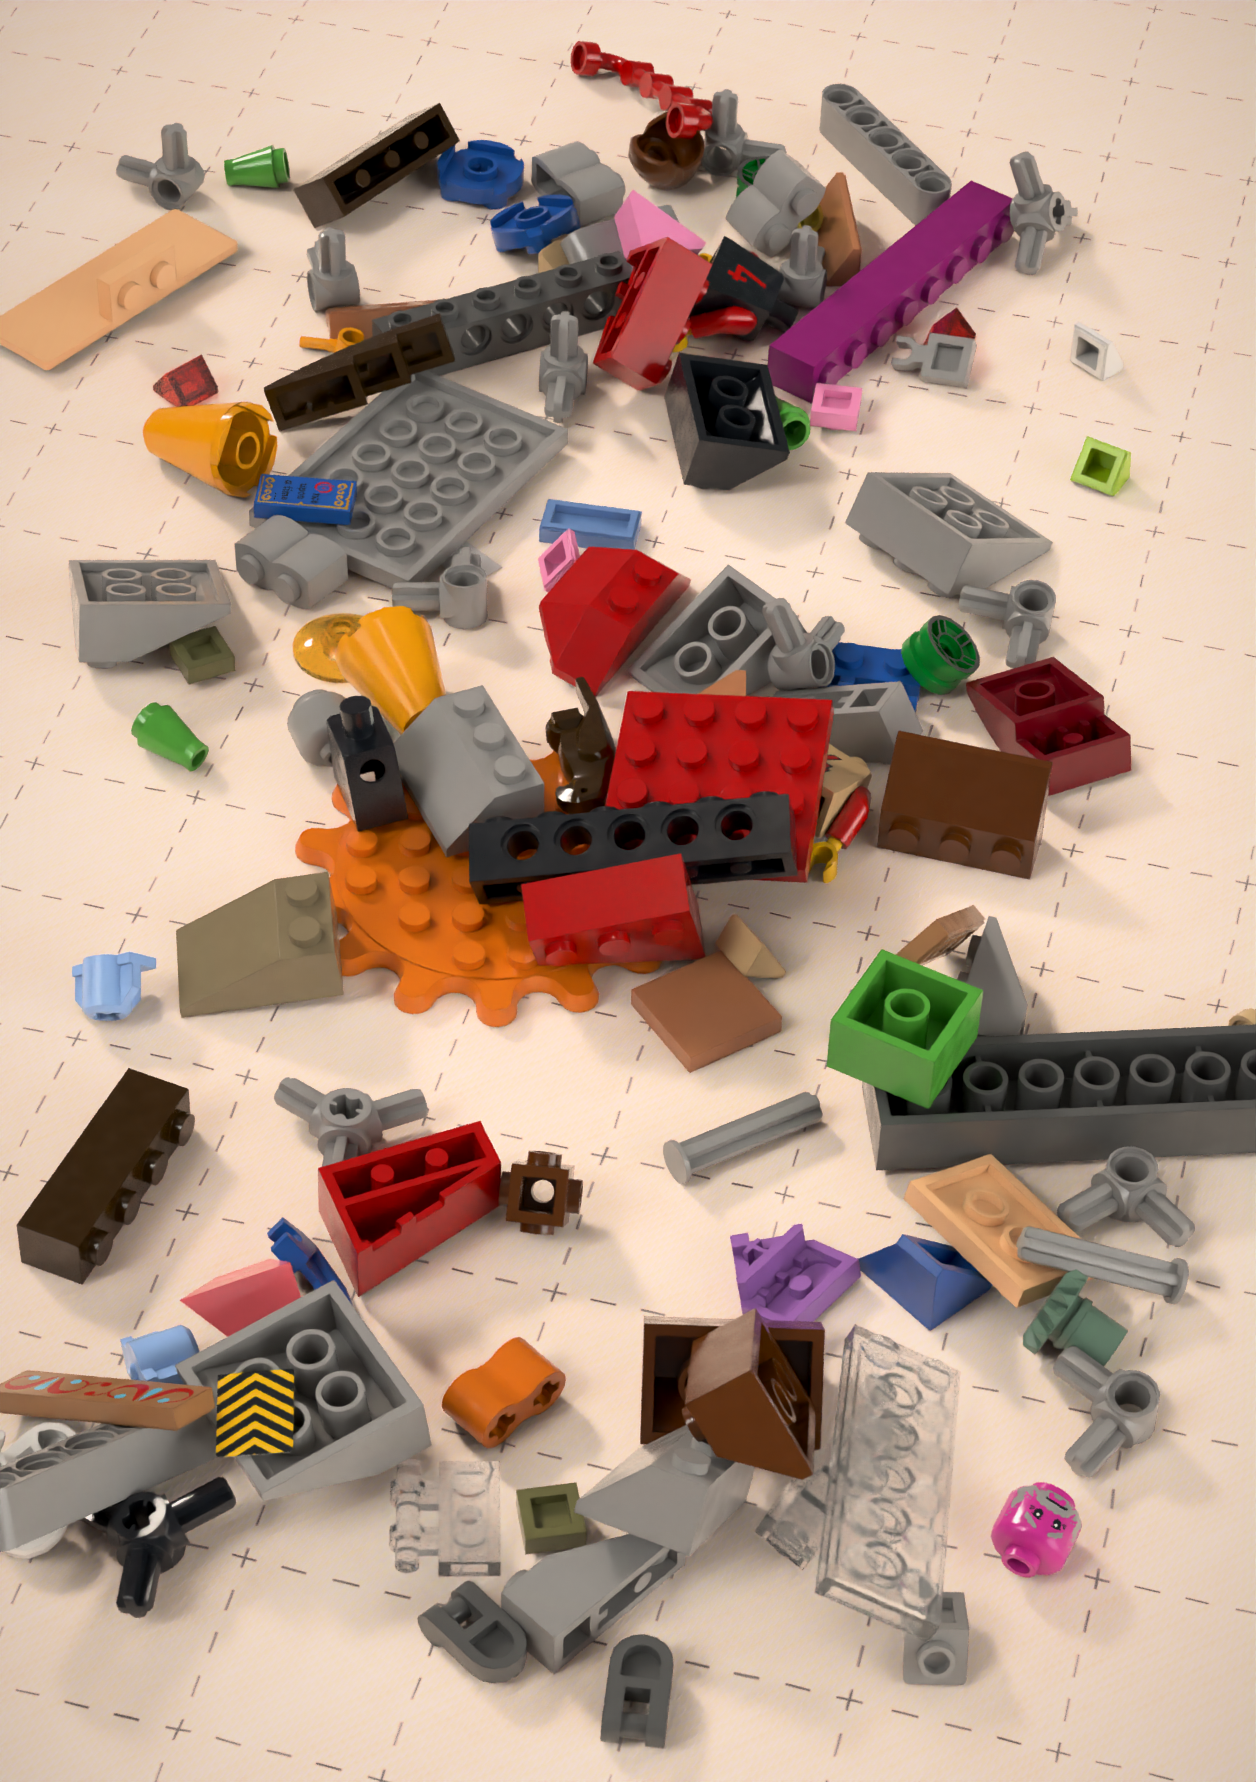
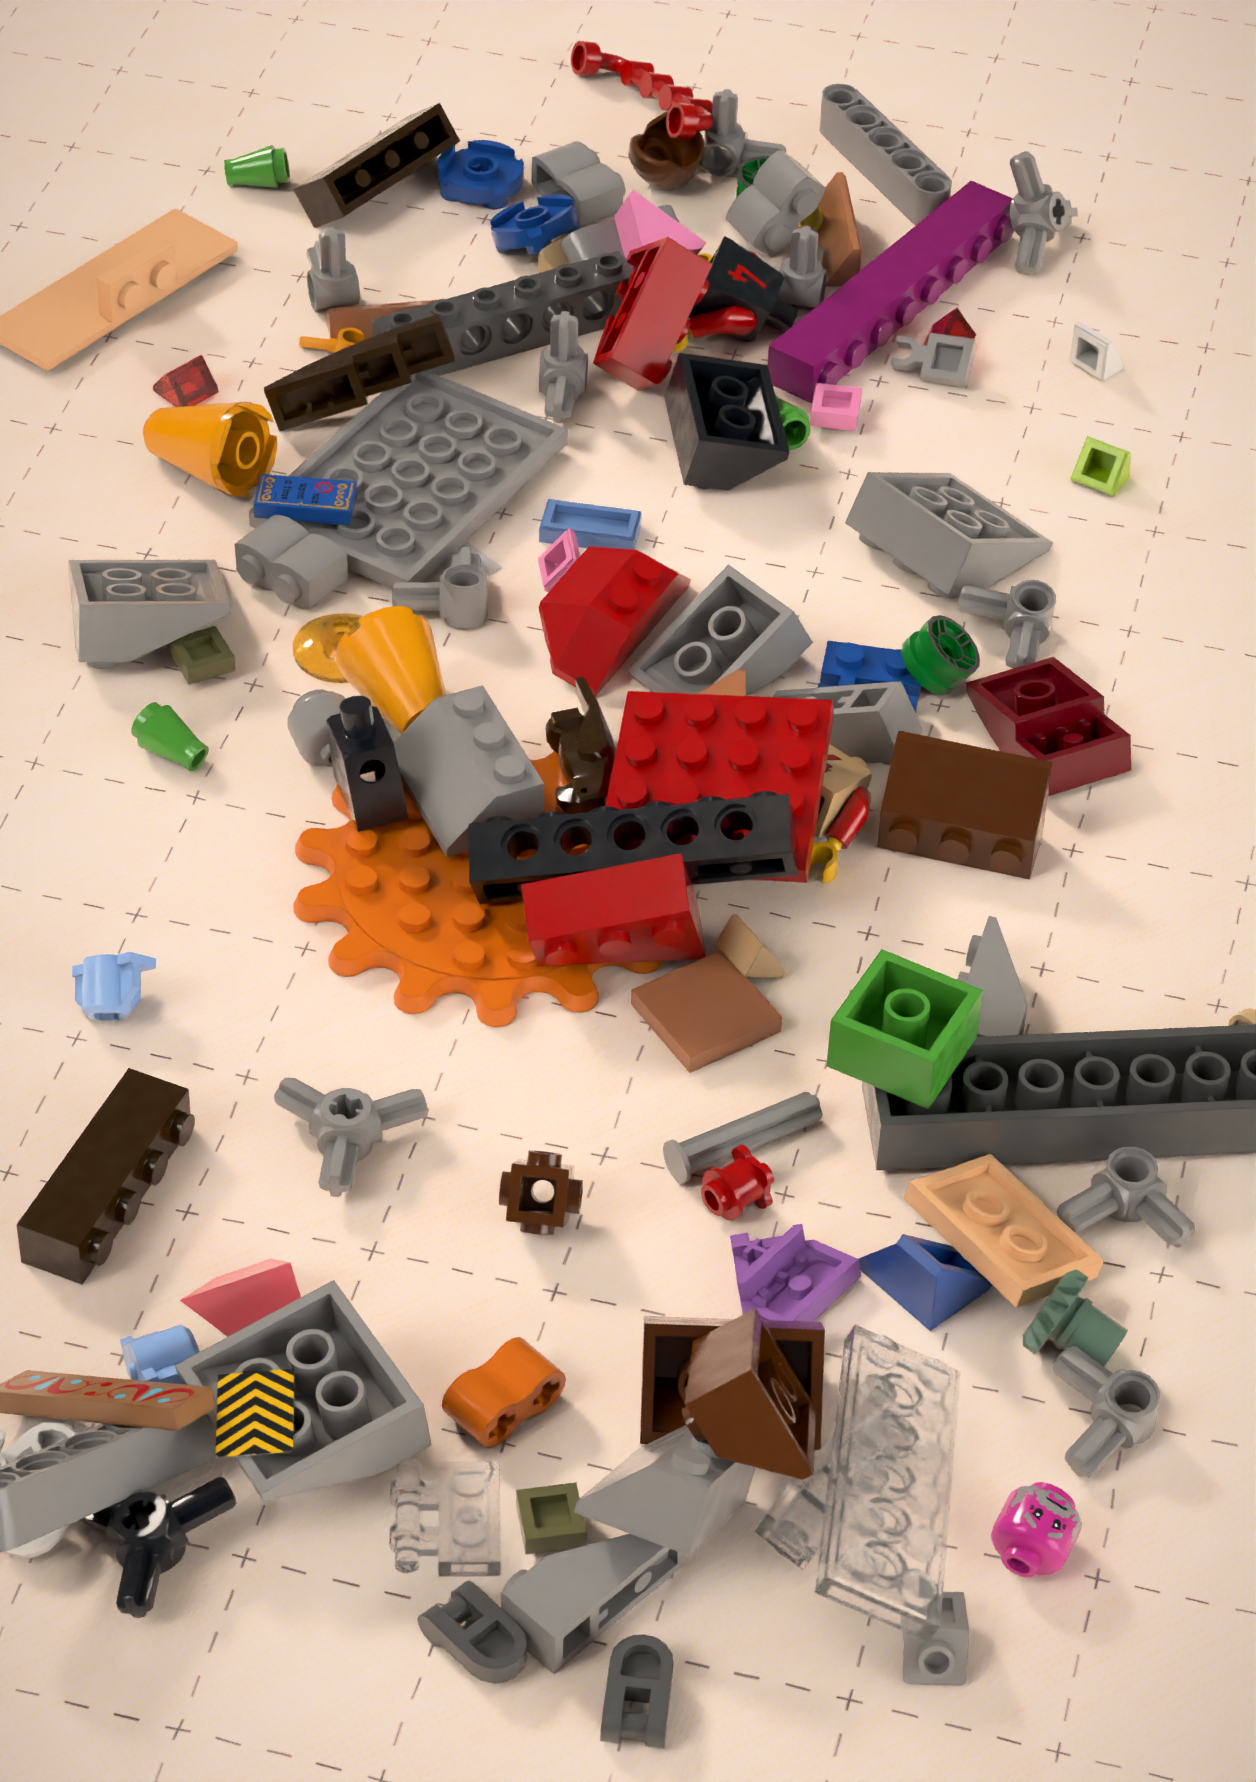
light grey axle [116,122,205,210] -> none
dark tan slope [176,872,344,1018] -> none
blue piece [267,1217,354,1307] -> none
red wedge [318,1121,501,1297] -> none
light grey axle [762,598,845,690] -> none
medium nougat tile [896,905,986,966] -> none
light grey axle [1016,1226,1189,1305] -> none
none -> red brick [701,1144,774,1221]

